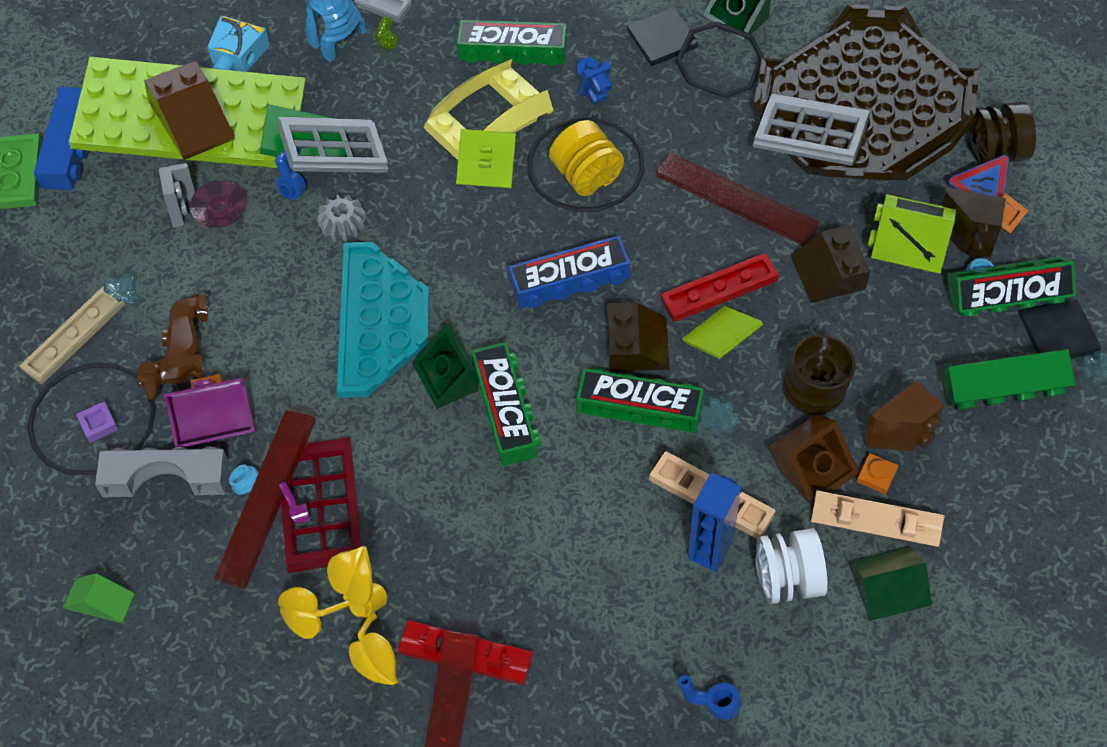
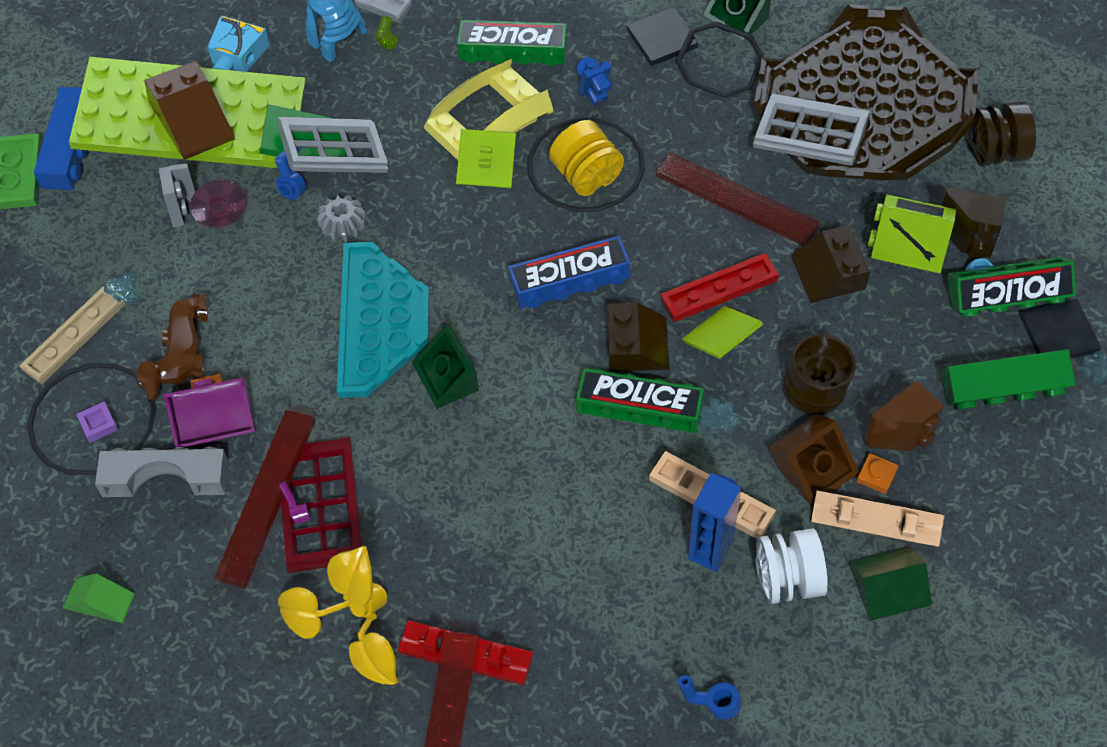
medium azure plate [229,465,259,495] -> none
brick [471,342,542,466] -> none
piece [949,155,1009,197] -> none
orange plate [1001,193,1028,234] -> none

